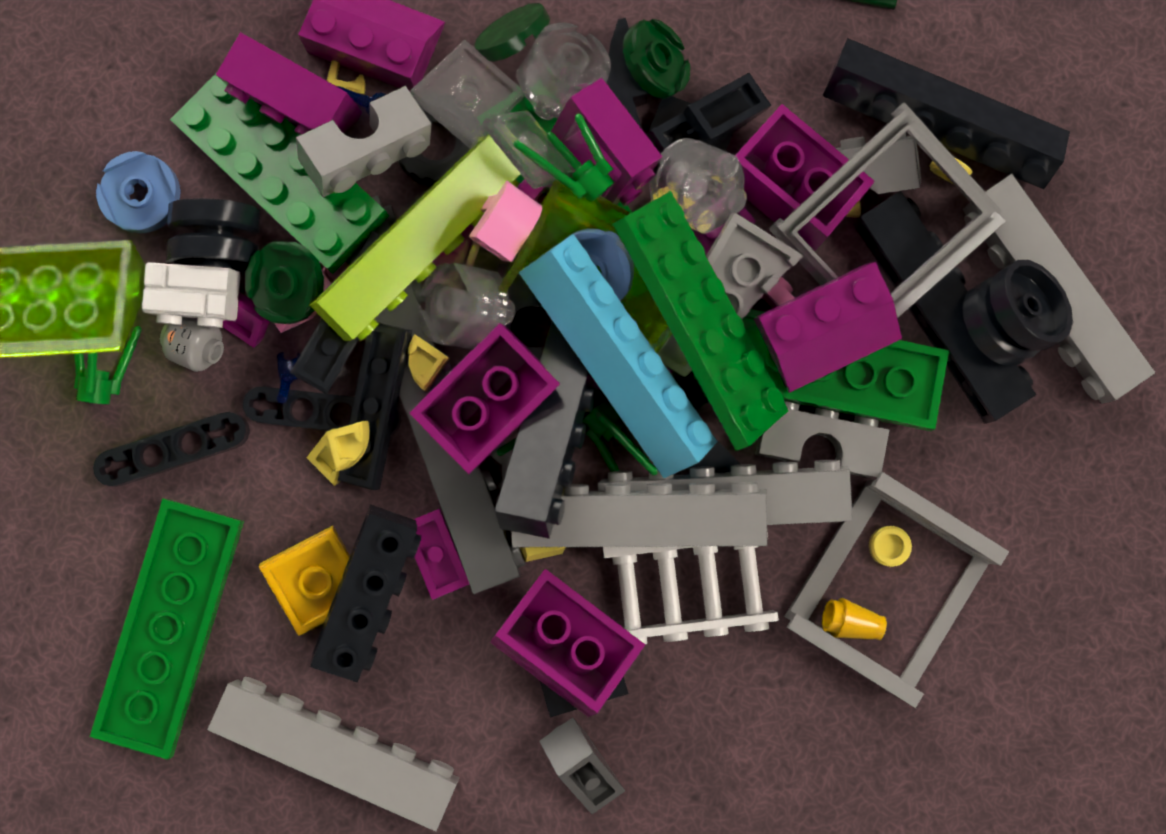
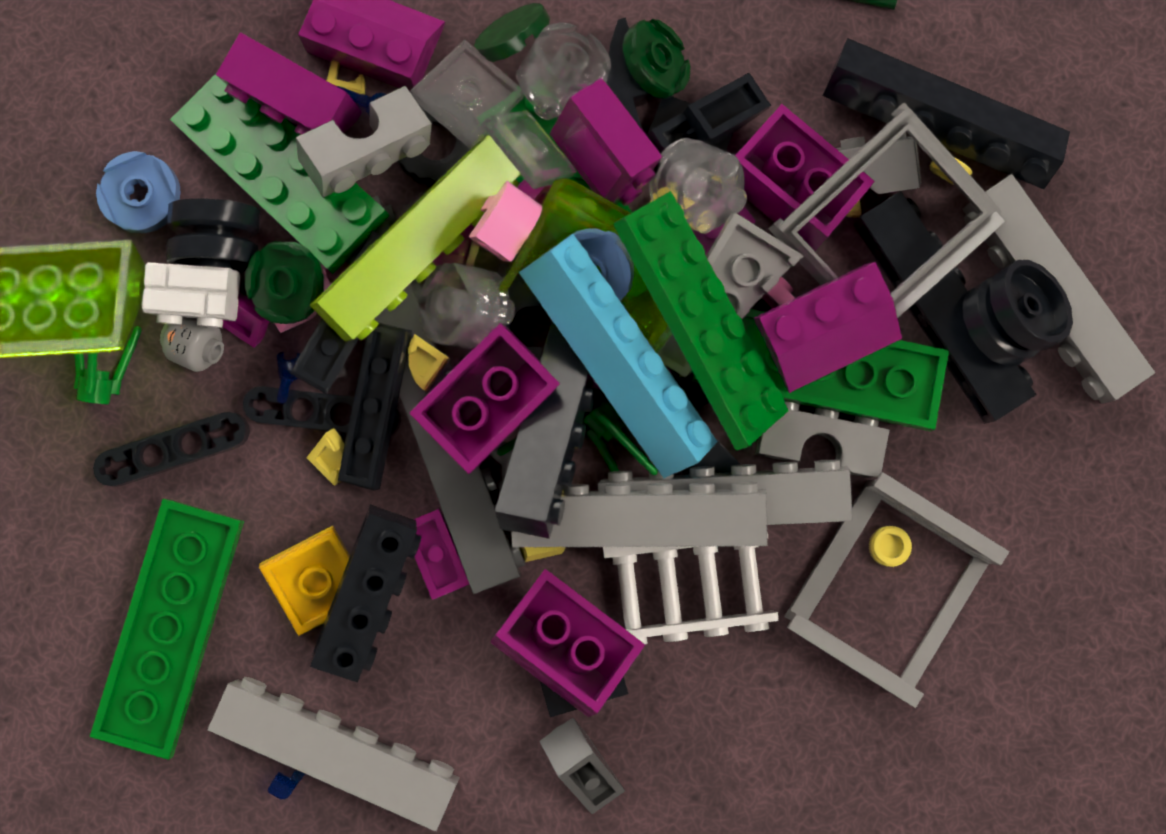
light yellow tile [326,421,370,472] -> none
green plant [513,114,615,204] -> none
yellow cone [822,598,887,640] -> none
none -> clear blue hand [268,770,305,800]

